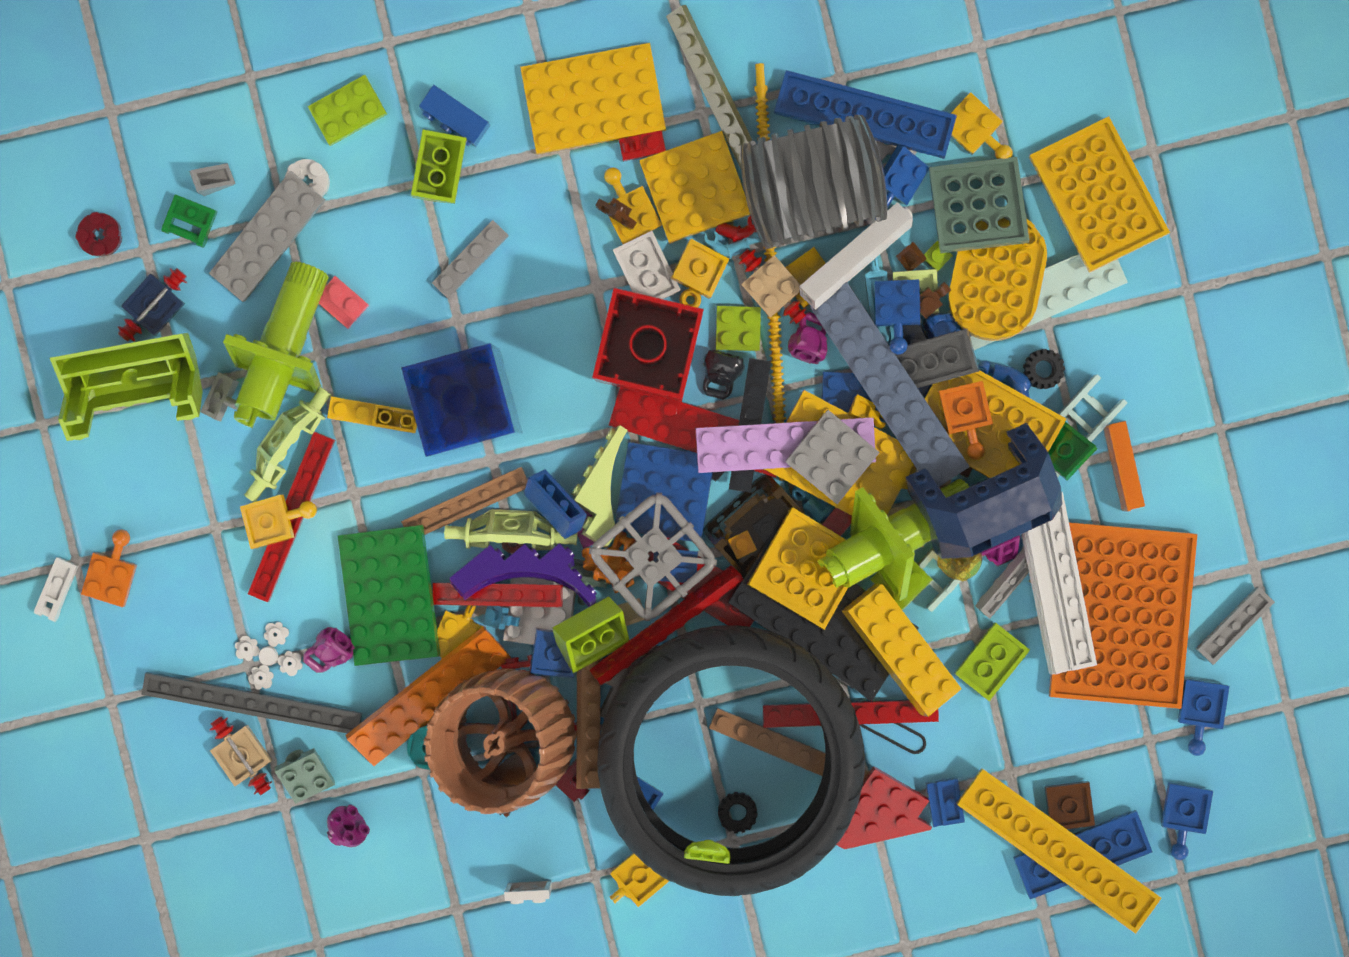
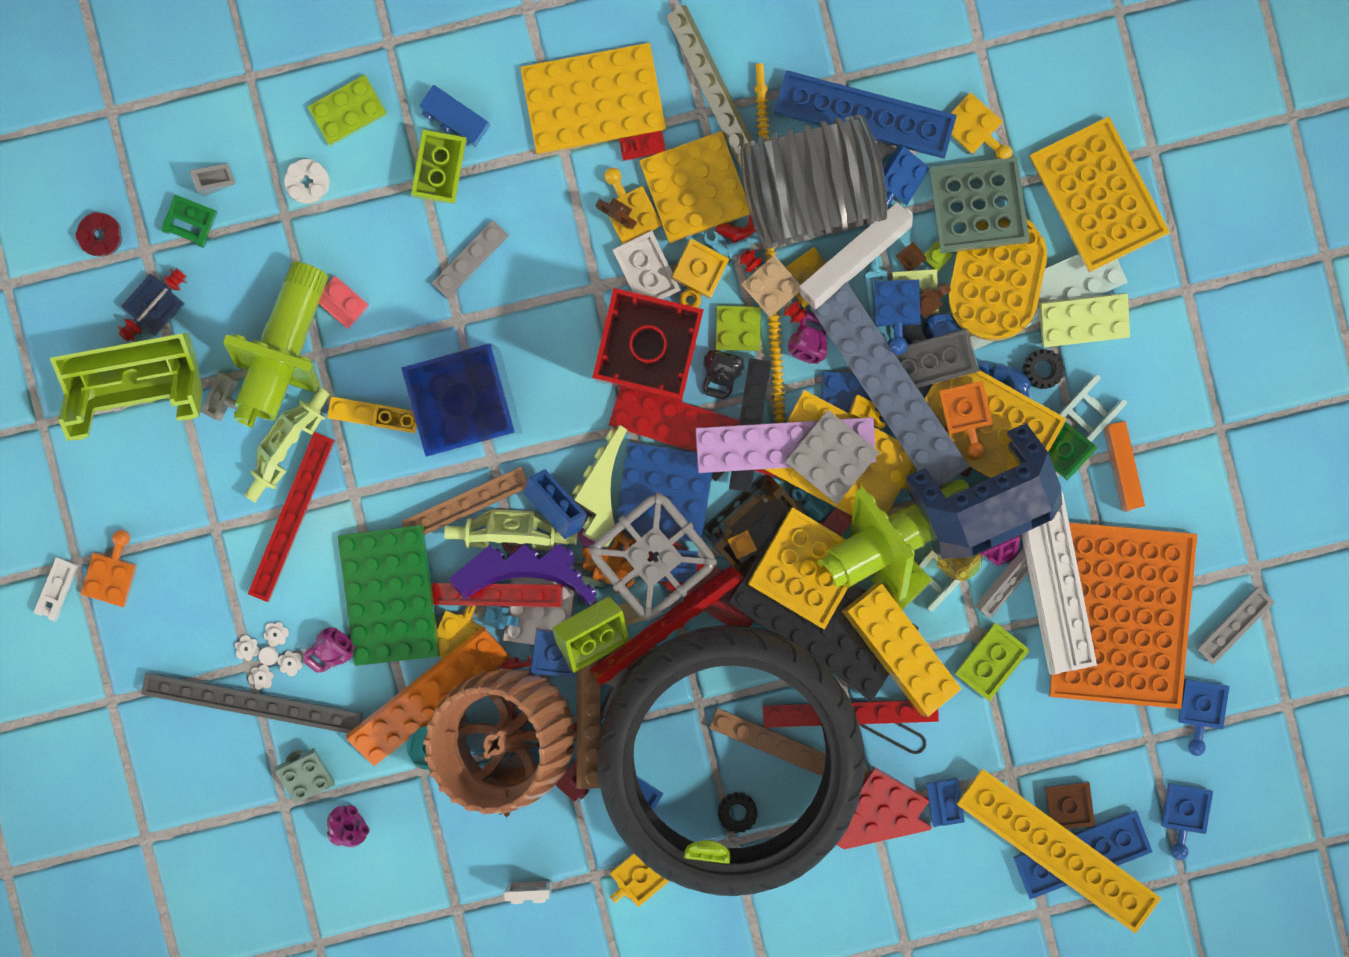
light grey plate [209,171,326,302] -> none
tan plate [209,716,273,796] -> none
yellow plate [240,495,317,549] -> none
none -> yellowish green plate [1039,293,1130,347]

